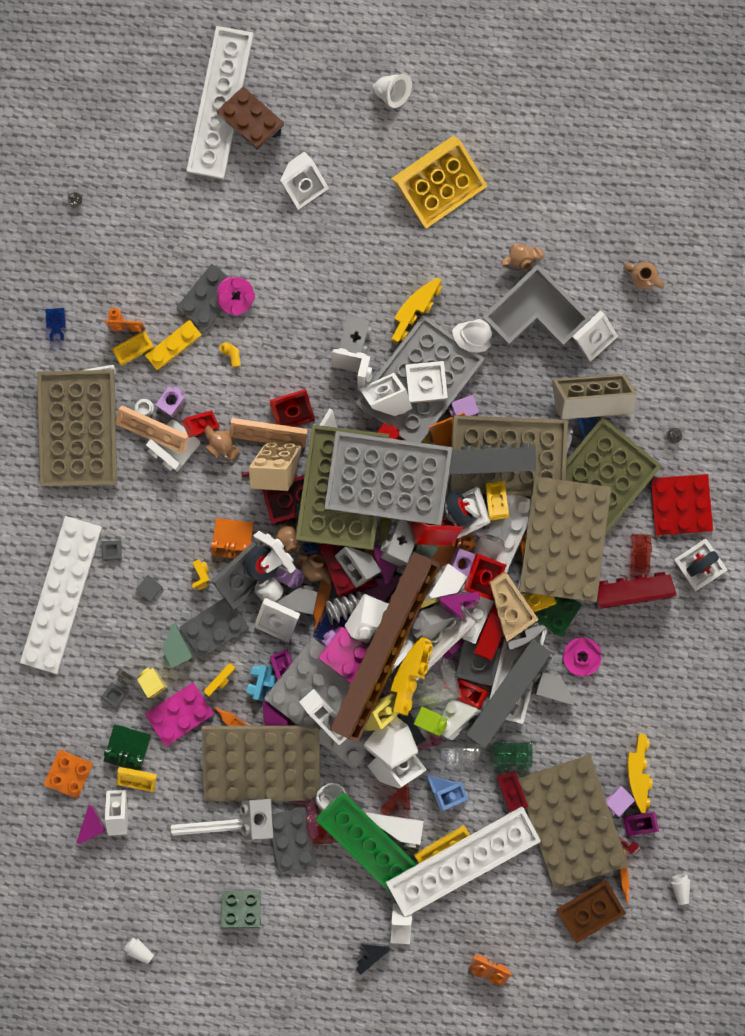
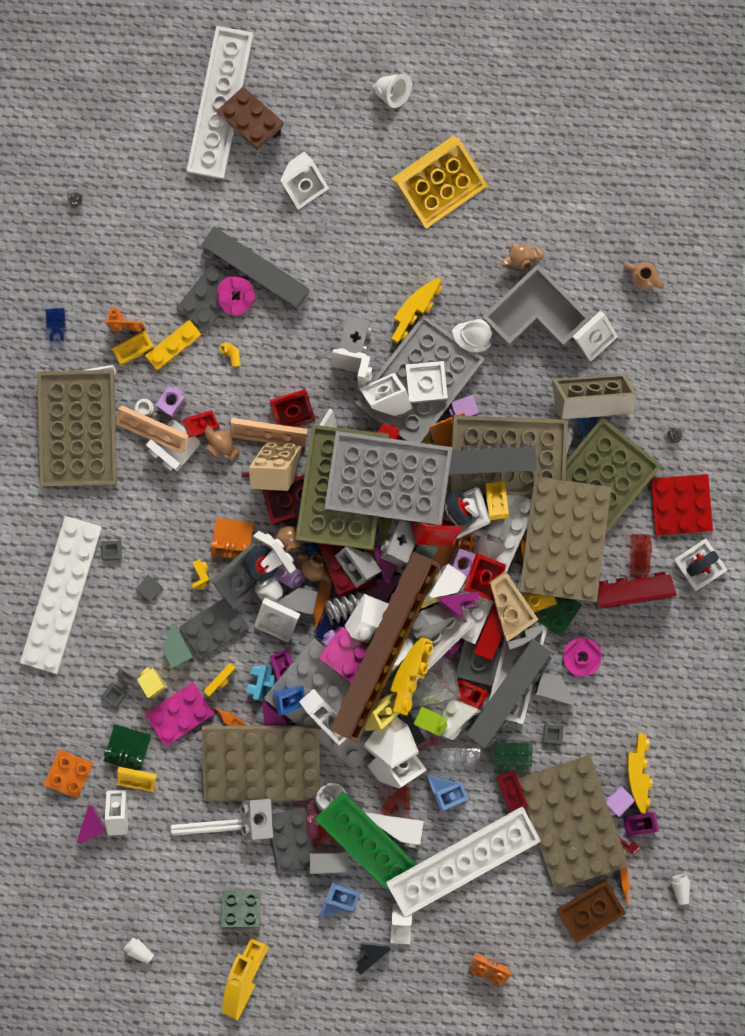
yellow plate [414,825,470,863] -> none
none -> dark grey brick [201,226,310,310]
none -> yellow slope [222,938,269,1020]
none -> blue slope [273,686,305,715]
none -> light grey slope [310,852,348,874]
none -> medium blue slope [319,882,361,917]
none -> dark grey tile [542,724,564,745]

